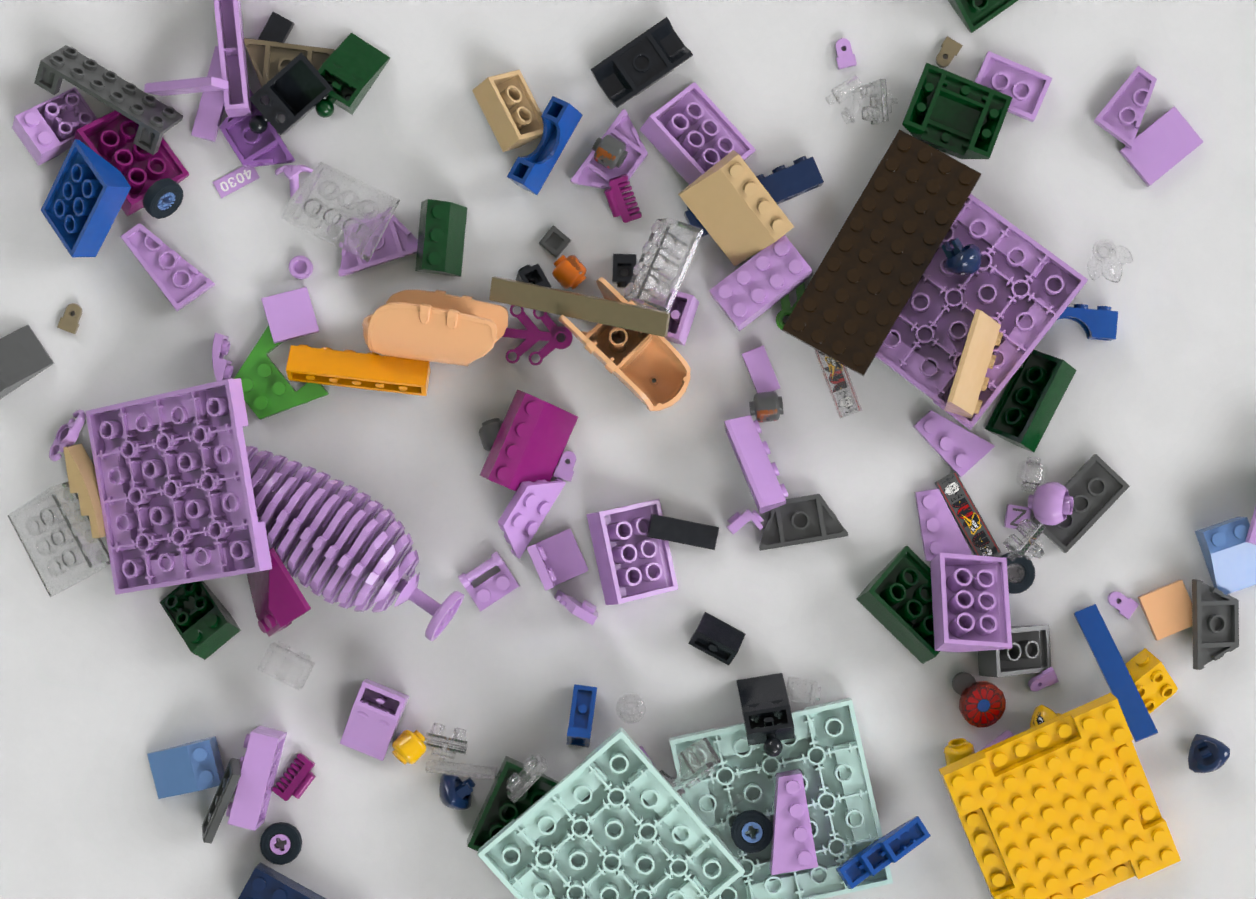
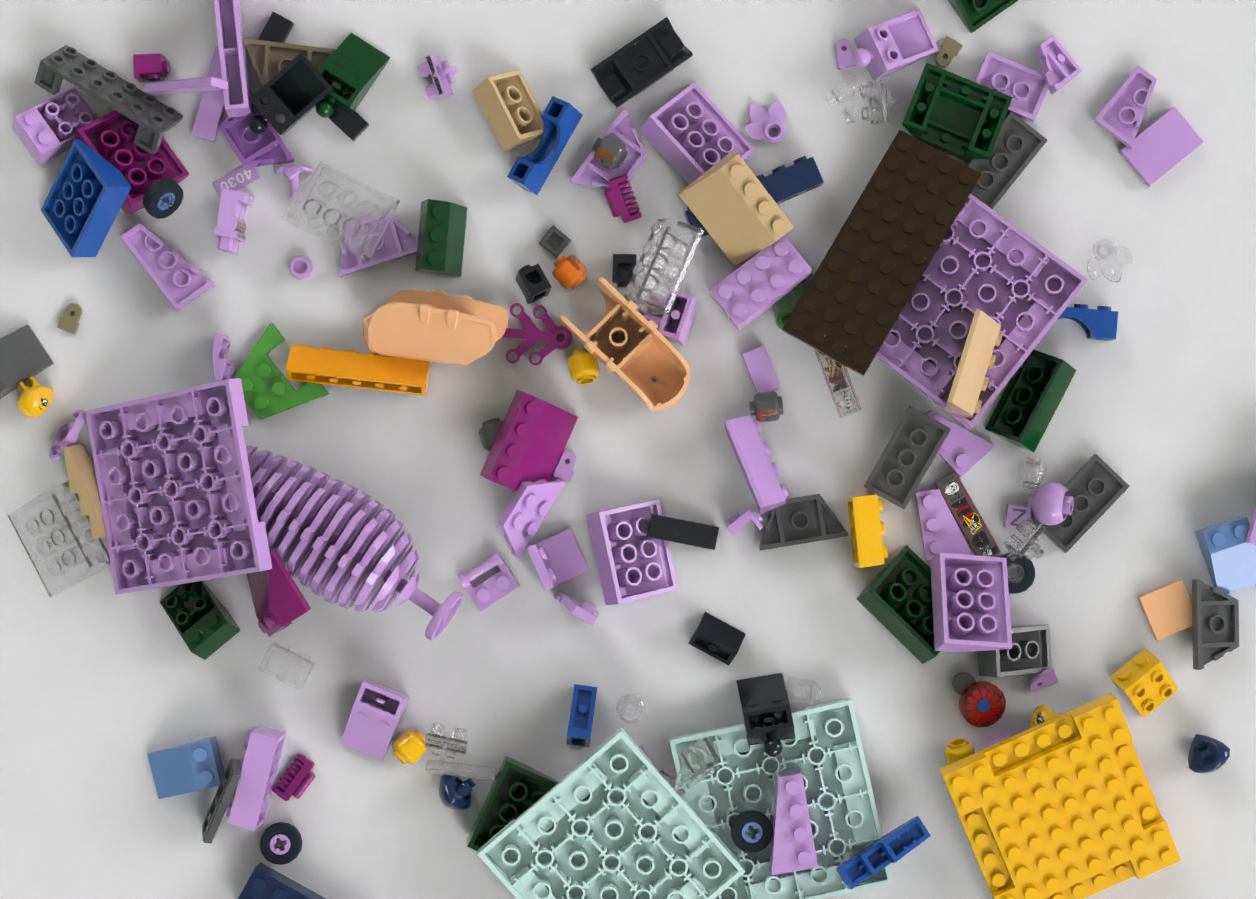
lavender tile [261,287,319,344] -> none
dark tan tile [489,276,671,337] -> none
clear plate [506,753,548,803] -> none
dark blue piece [941,238,981,276] -> none
blue tile [1074,604,1158,742] -> none
lavender piece [1108,591,1139,619] -> none
none -> yellow piece [17,376,53,418]
none -> magenta brick [133,54,171,82]
none -> lavender hips [213,188,254,254]
none -> black tile [328,103,369,142]
none -> lavender hips [417,54,458,99]
none -> yellow head [567,349,600,385]
none -> lavender plate [744,100,786,144]
none -> yellow slope [847,494,888,568]
none -> lavender slope [852,9,939,81]
none -> dark grey plate [864,406,951,510]
none -> dark grey plate [968,111,1047,209]
none -> lavender wing [1035,35,1082,94]

